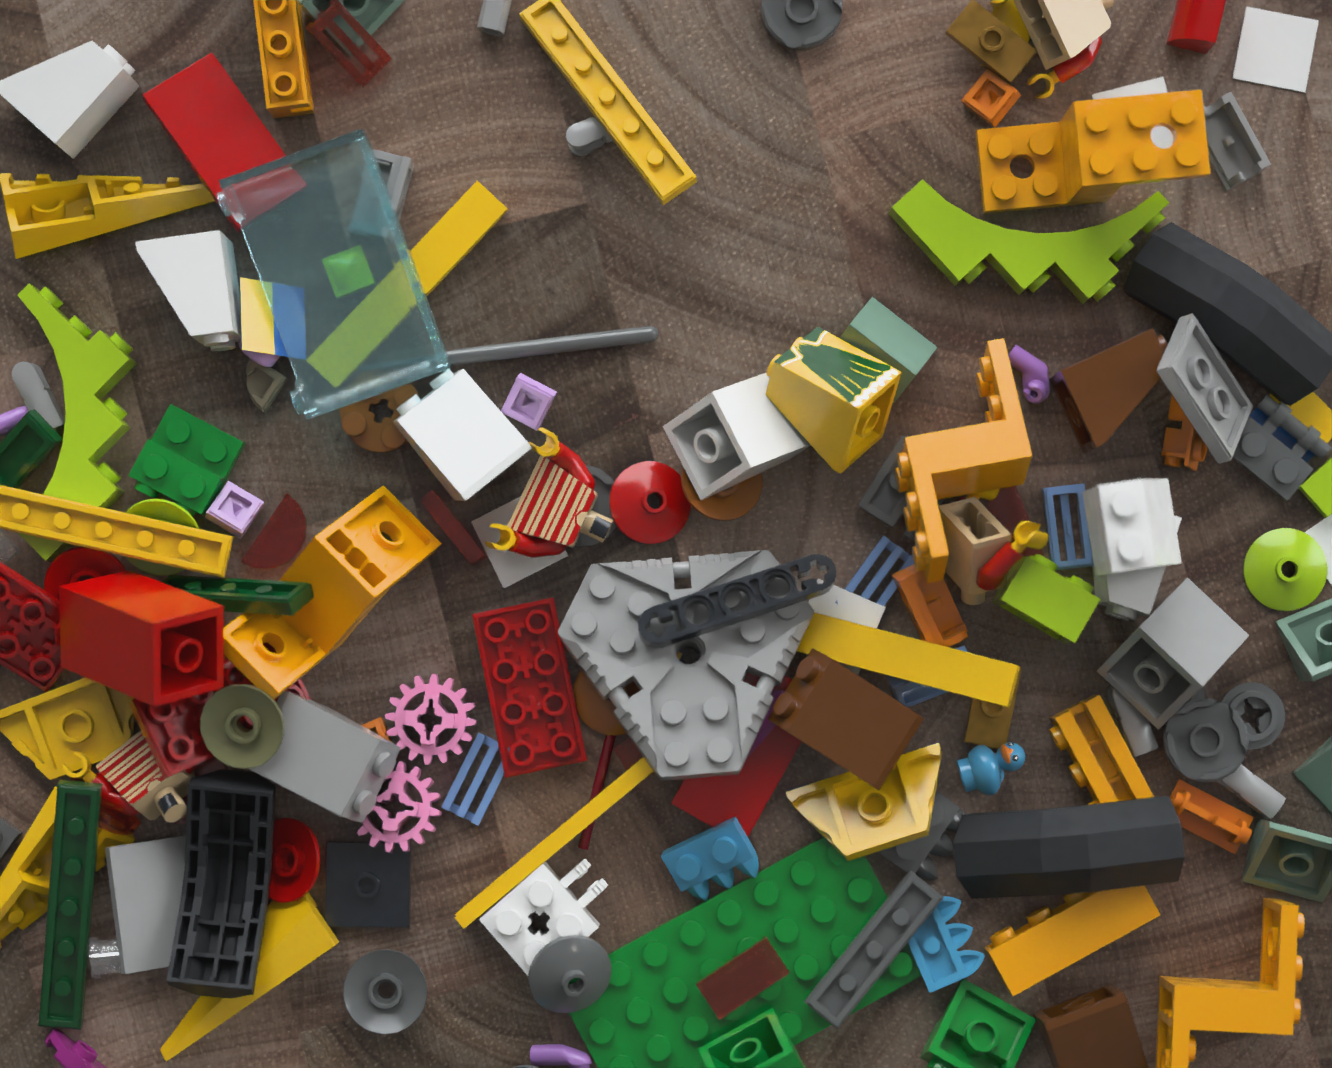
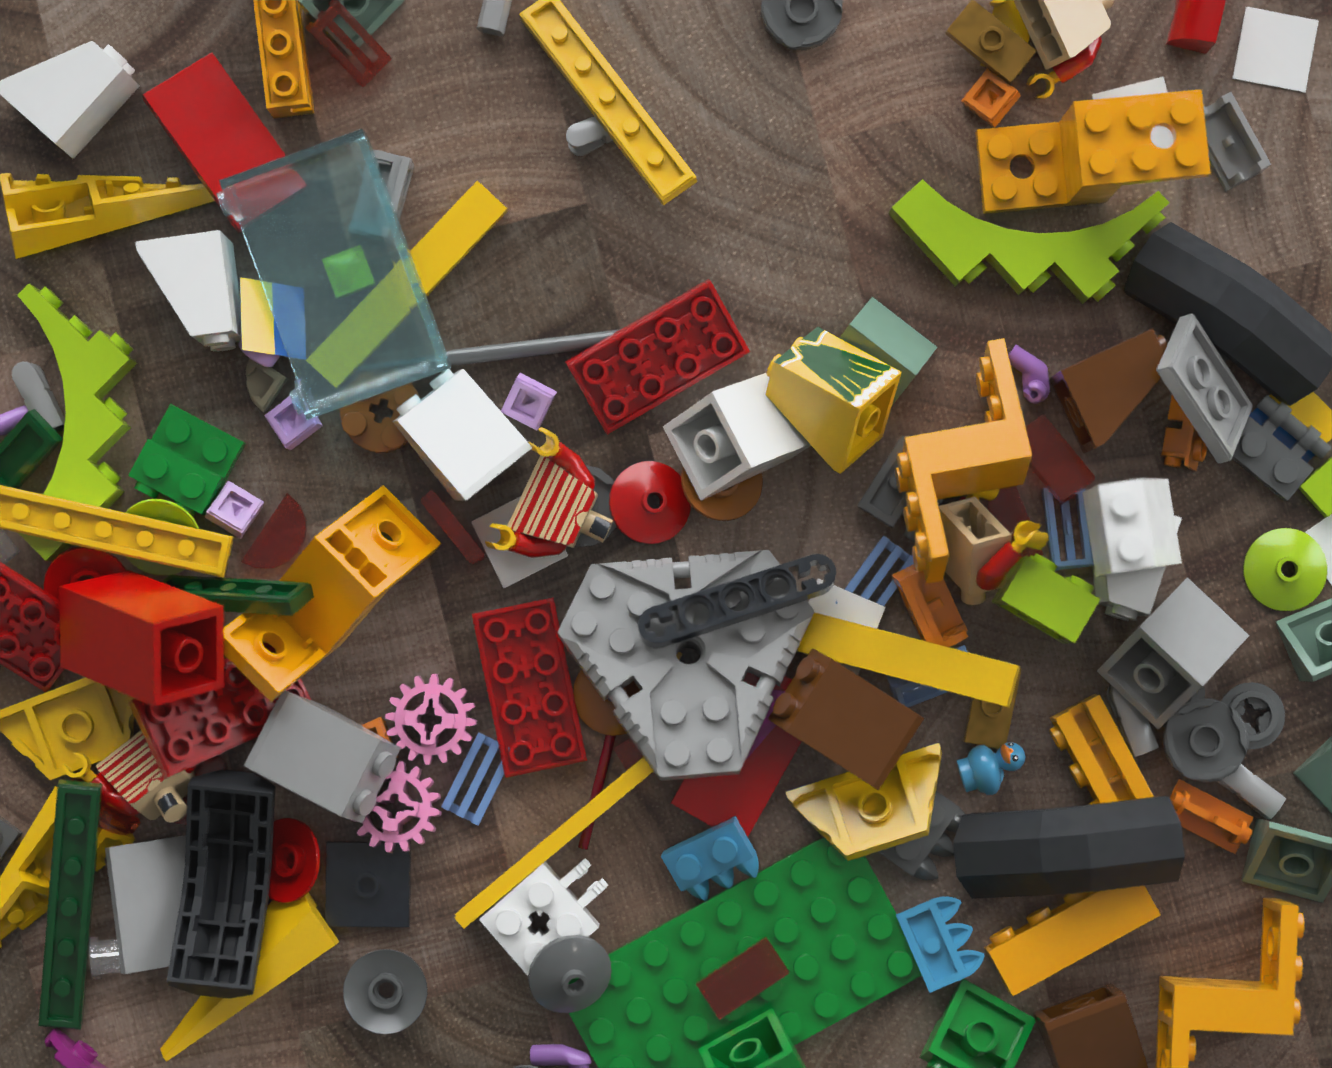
olive dish [200,684,284,769] -> none
dark grey tile [804,870,944,1029] -> none
none -> lavender tile [264,391,323,450]
none -> red tile [565,279,750,435]
none -> clear red tile [1025,414,1095,505]

